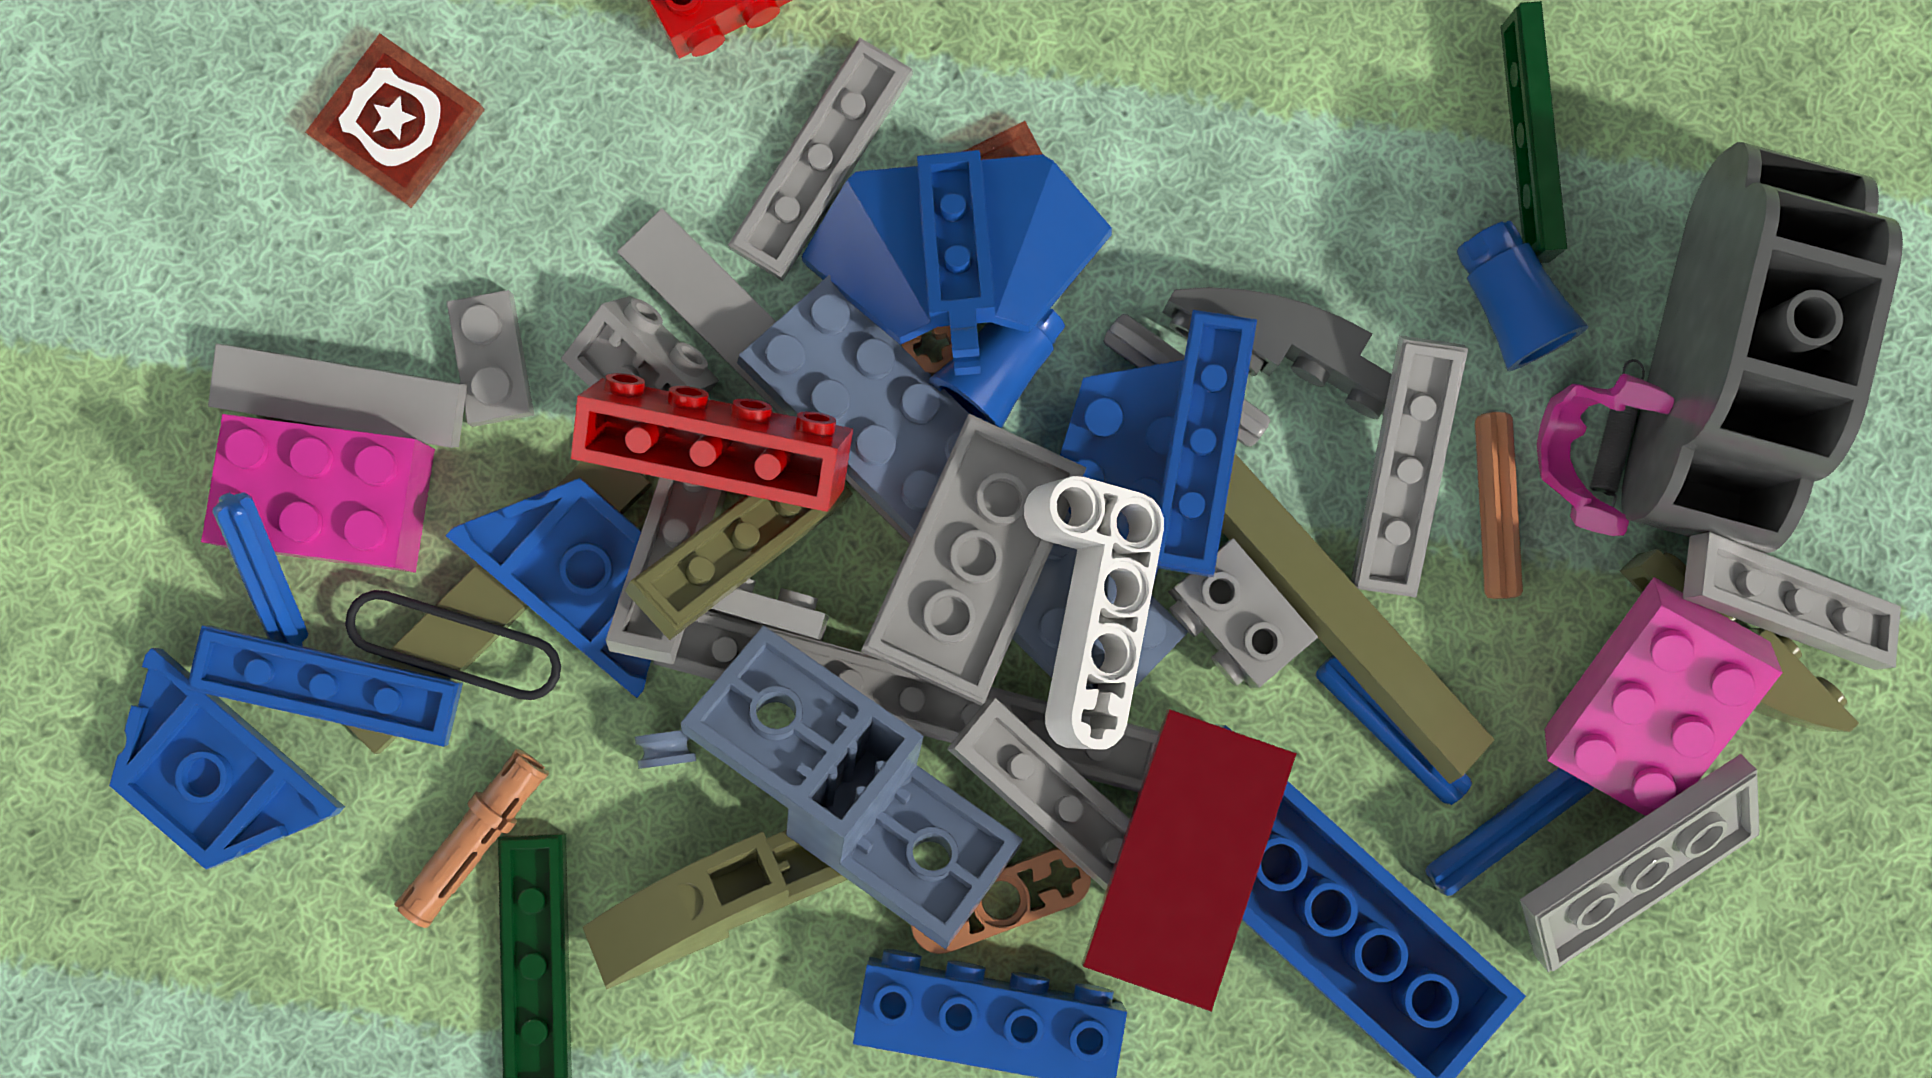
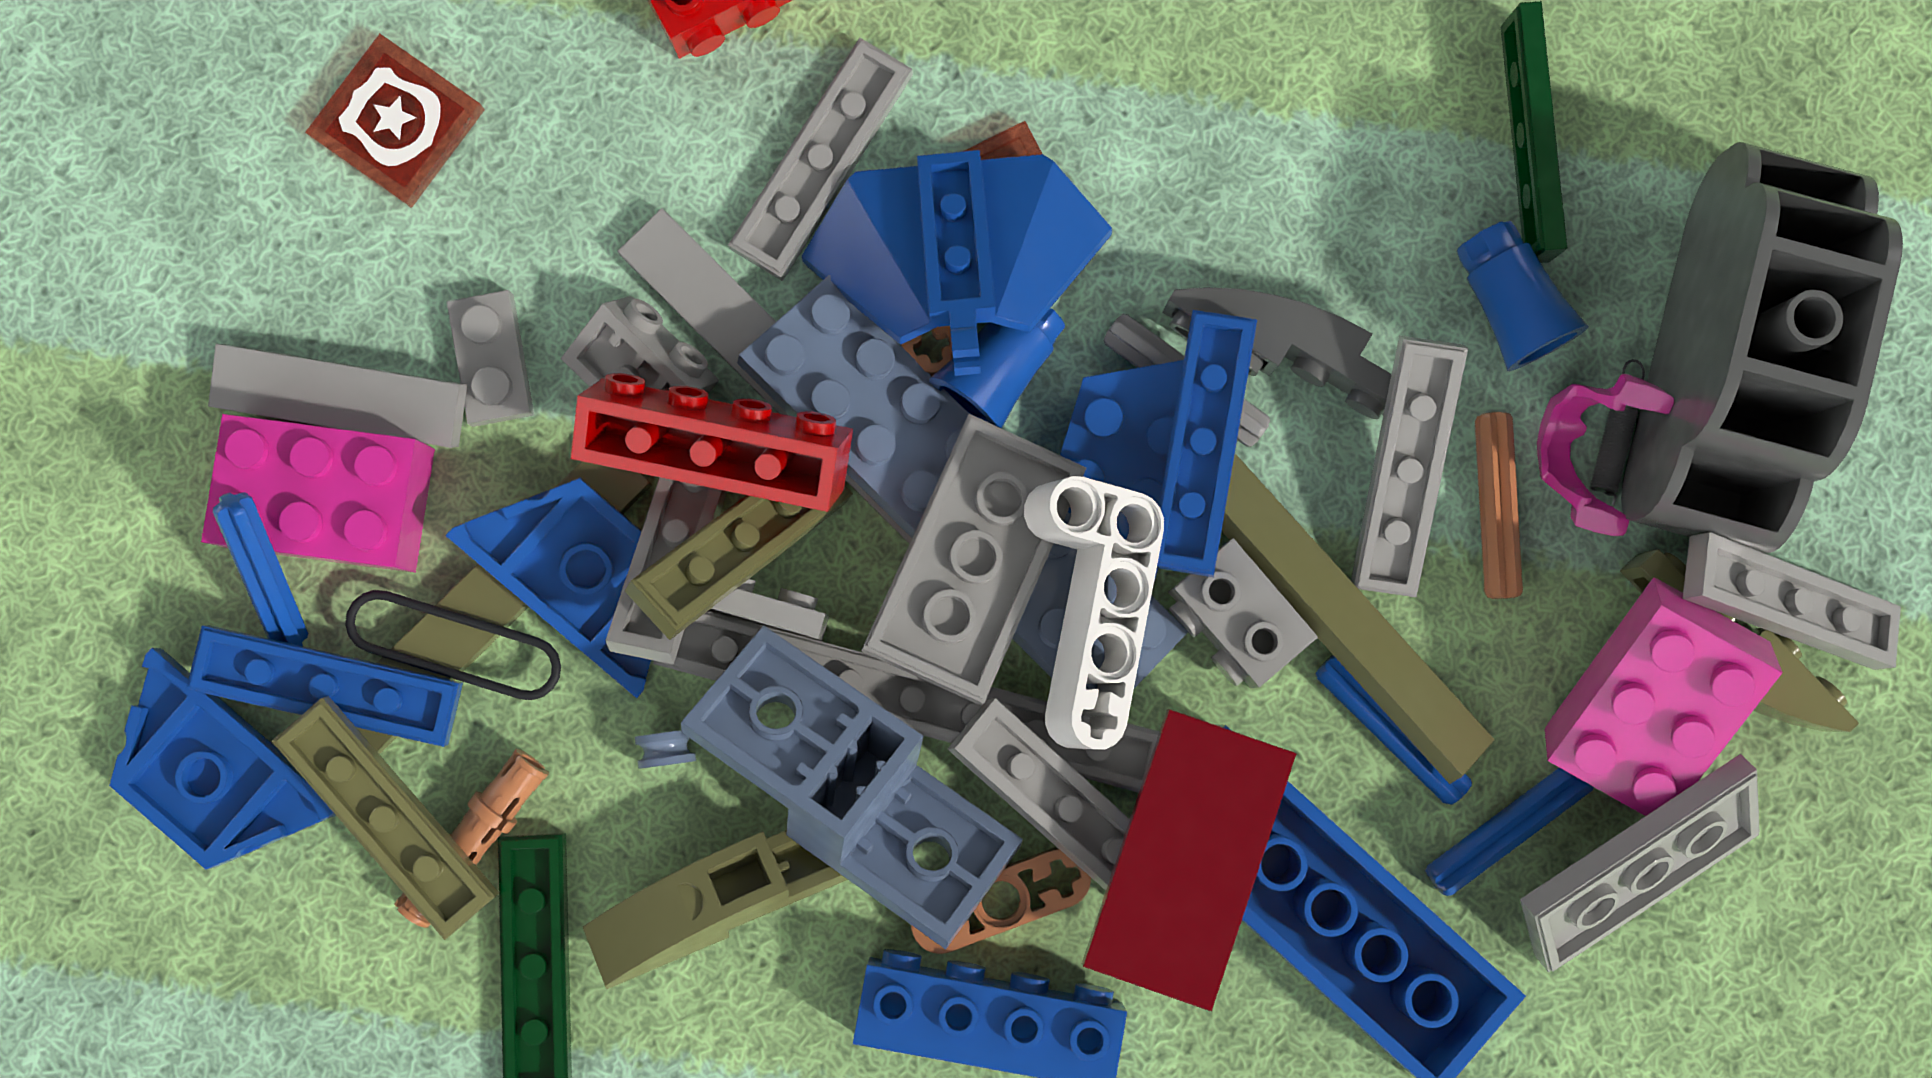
none -> olive tile [272,696,499,940]

